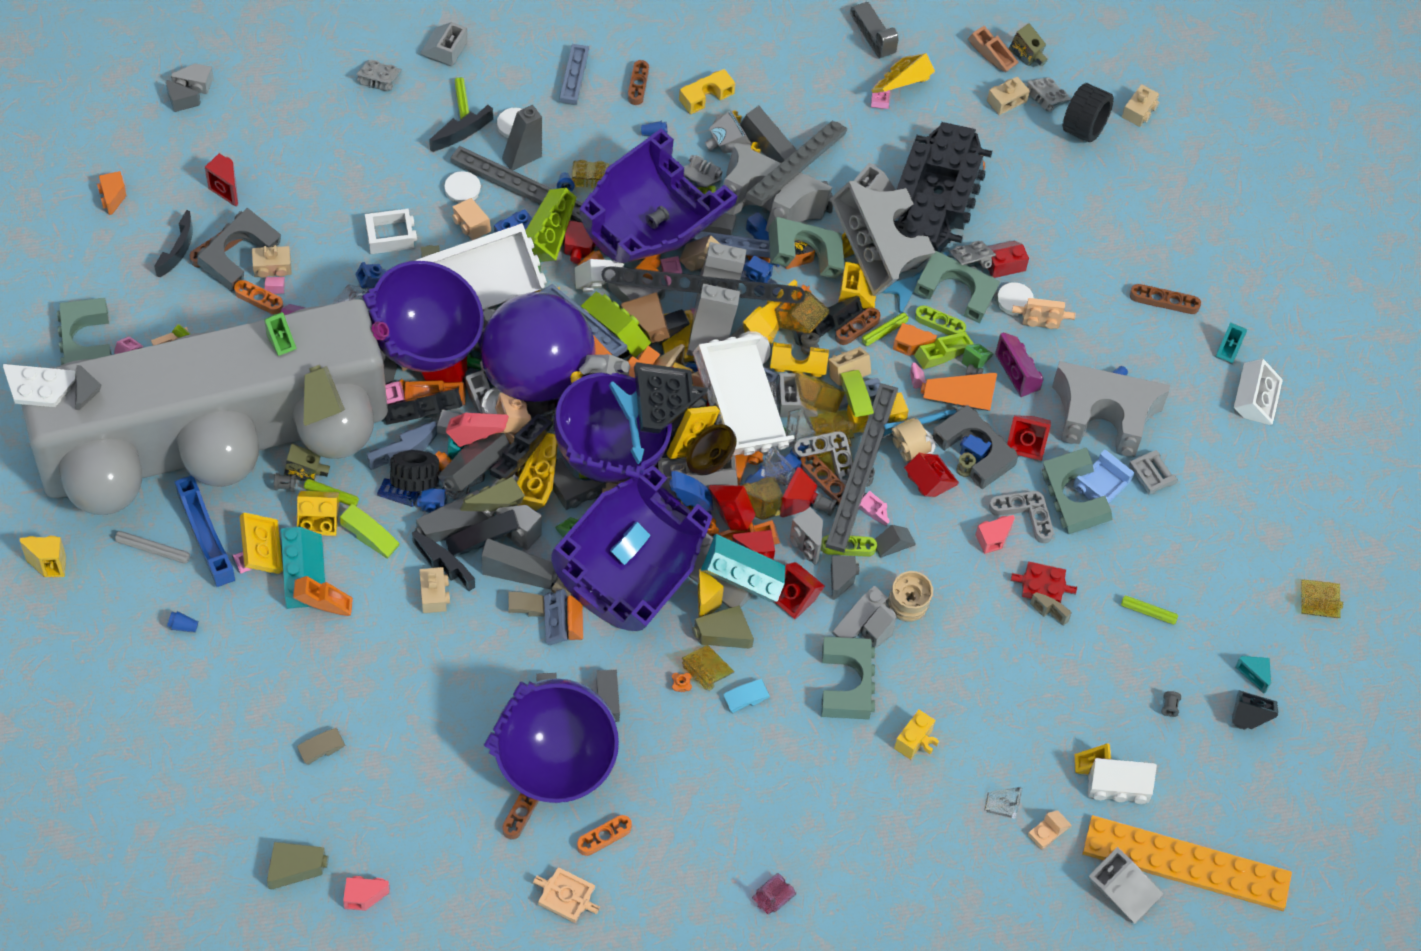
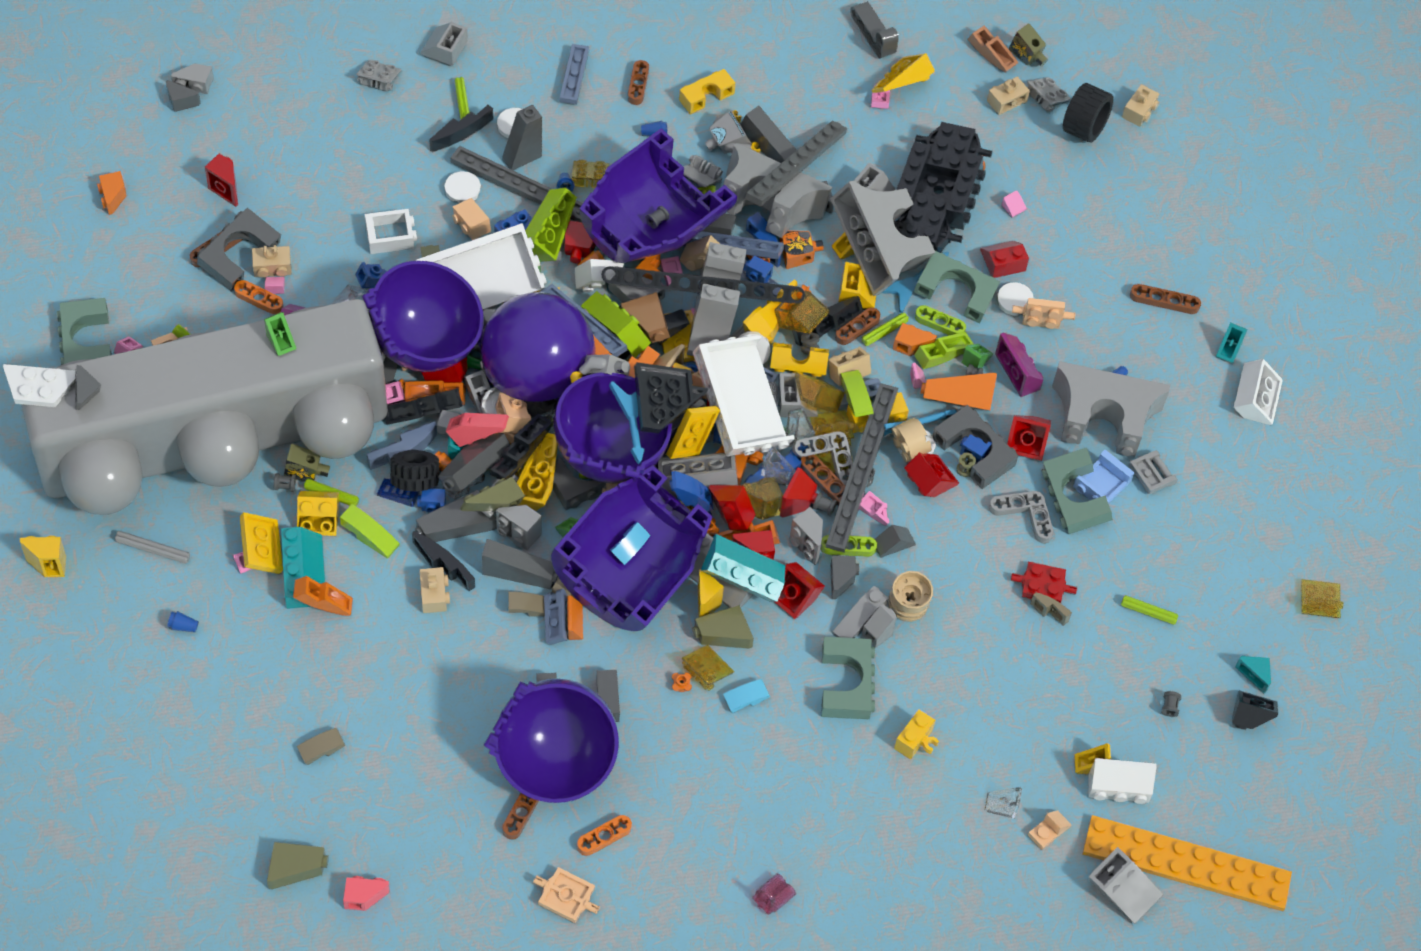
black slope [154,210,193,277] -> none
blue arch [174,476,236,587] -> none
olive slope [303,364,345,426] -> none
magenta plate [371,322,389,341] -> none
black slope [445,509,520,557] -> none
dark brown dish [686,424,737,476] -> none
sand green arch [768,217,845,279] -> none
light grey hinge [949,241,996,268] -> none
coral slope [976,515,1015,554] -> none
none -> bright pink slope [1002,190,1027,217]

